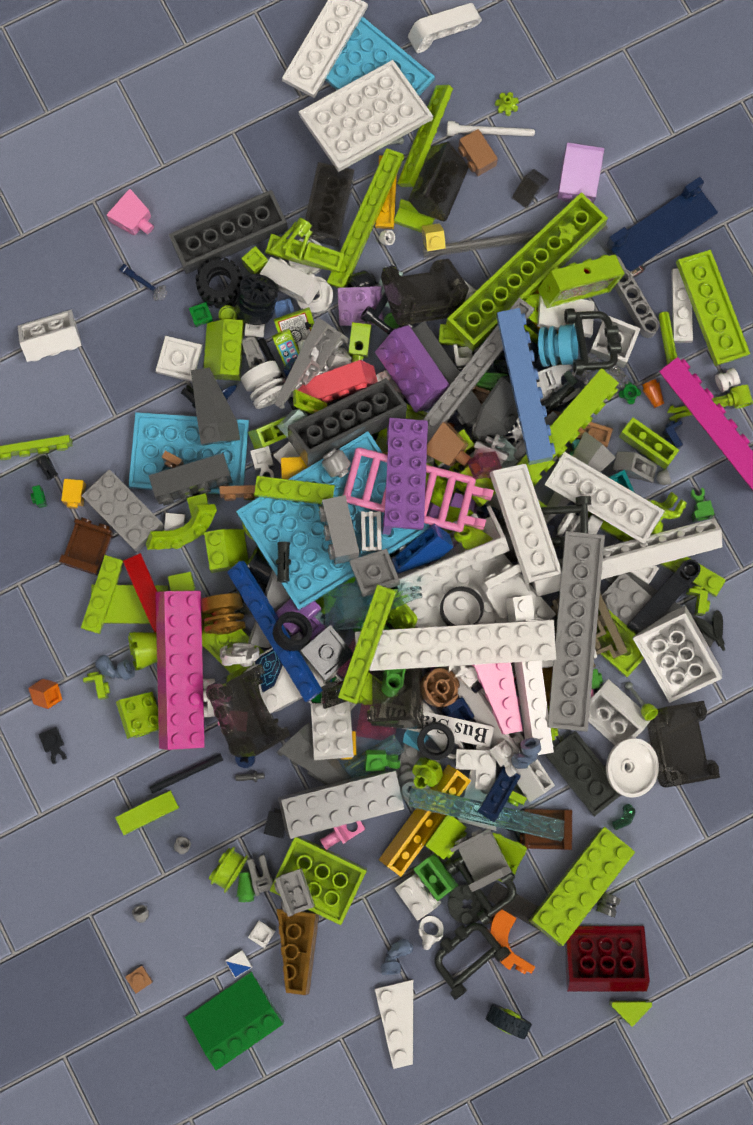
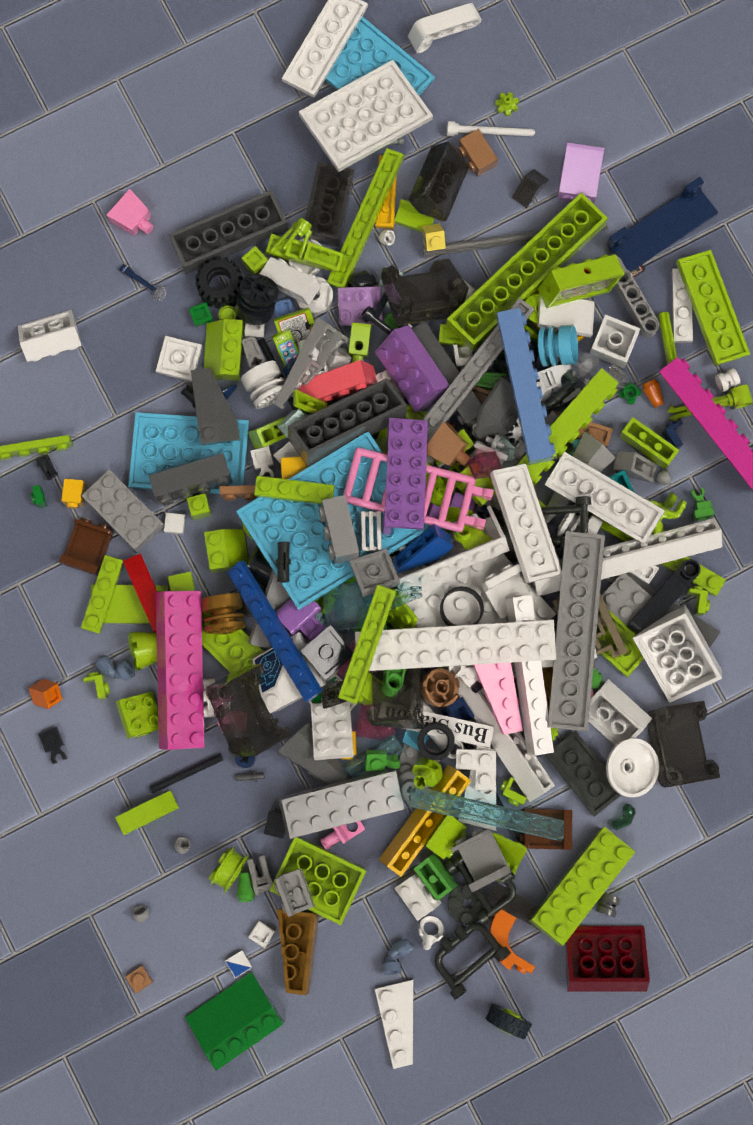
lime plate [146,504,217,550] -> none
medium nougat plate [162,450,184,468] -> none
white plate [220,643,259,667] -> none
black tyre [272,611,312,651] -> none
light grey head [322,448,351,478] -> none
lime plate [397,84,453,187] -> none
dark blue tile [477,766,521,822] -> none
white plate [490,740,521,777] -> none
sand blue arm [511,738,542,769] -> none
lime piece [558,222,579,244] -> none
pearl dark grey bar [564,308,622,375] -> none
lime slope [609,1000,652,1027] -> none
lime hinge [625,682,658,721] -> none
pearl dark grey piece [695,610,726,651] -> none

